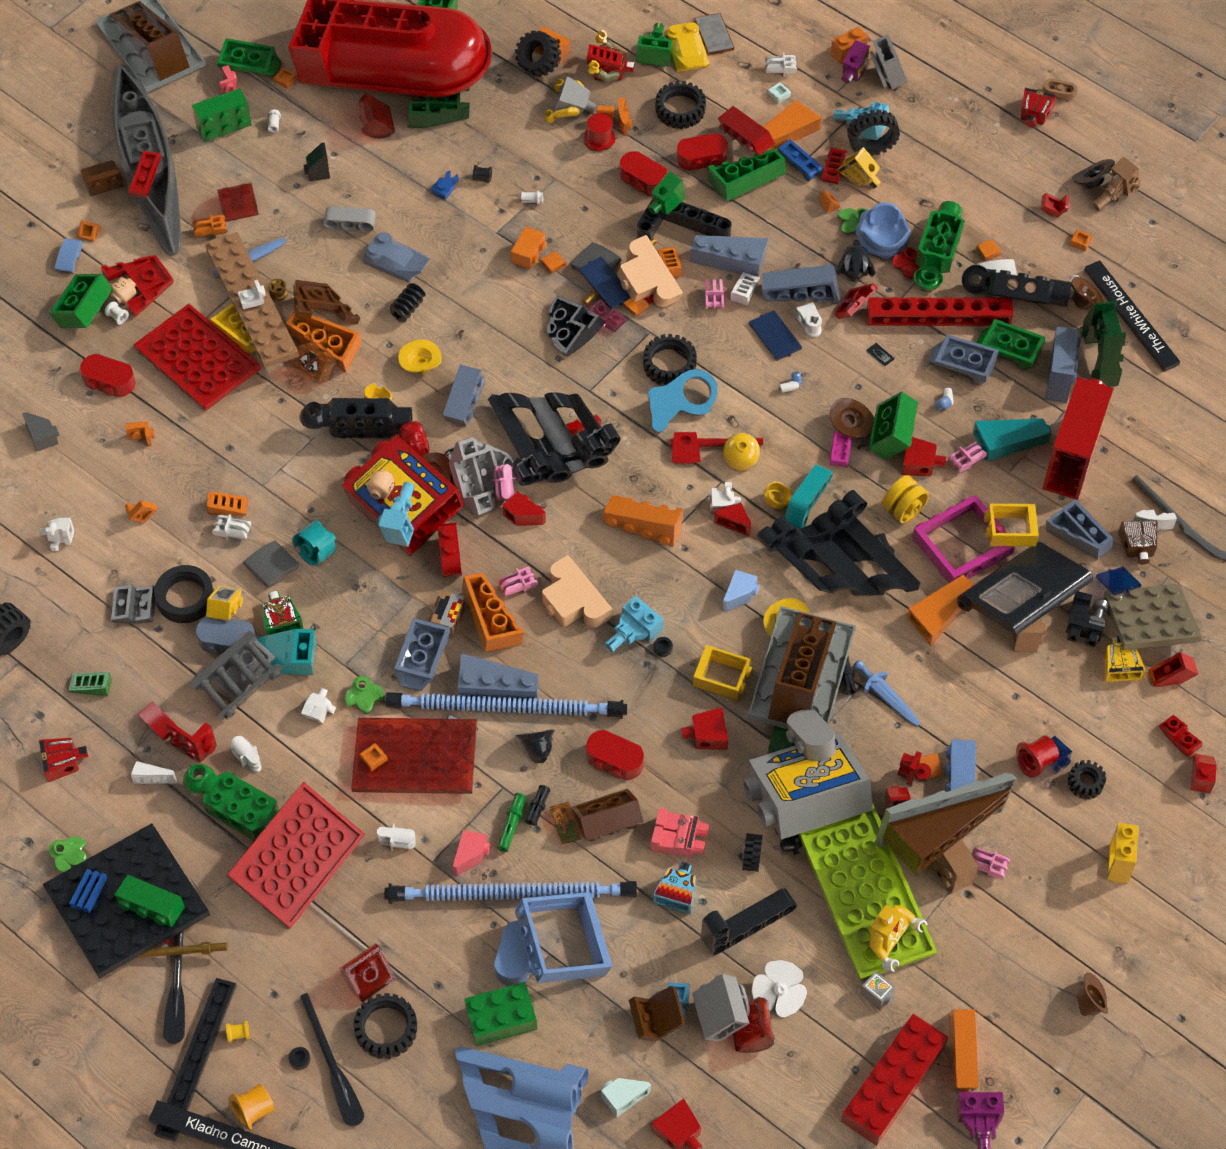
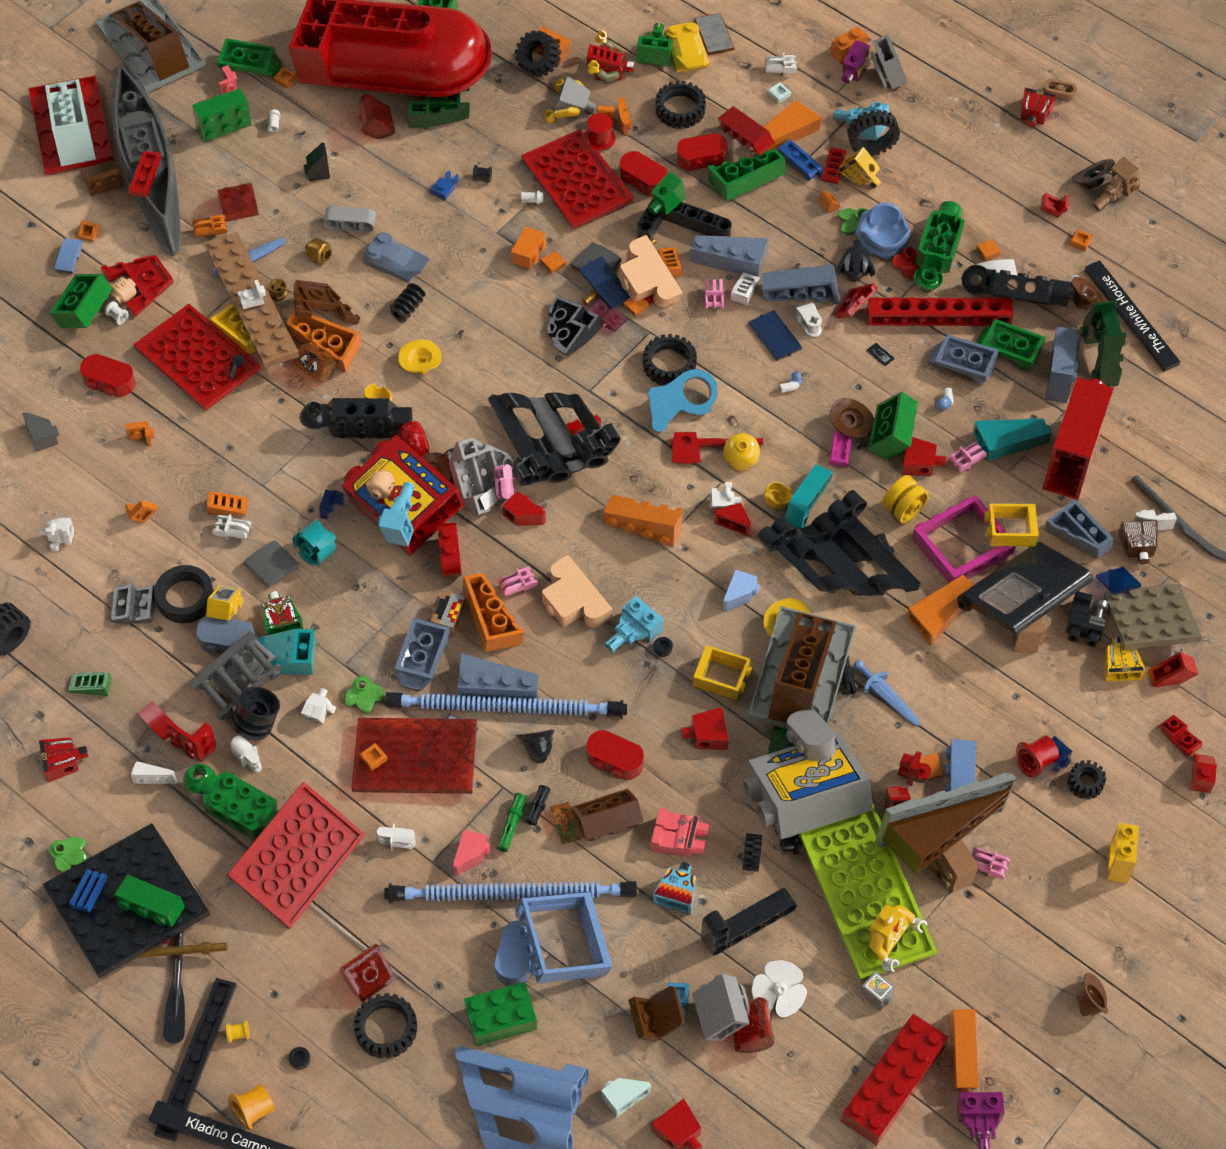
black piece [300,993,364,1126] -> none
sand blue wedge [443,364,486,426] -> none
none -> piece [28,75,114,175]
none -> black hand [229,355,244,380]
none -> black wheel [231,687,280,740]
none -> pearl gold head [305,238,332,264]
none -> clear blue bracket [319,489,345,519]
none -> white sticker [480,486,498,510]
none -> red plate [521,129,634,229]

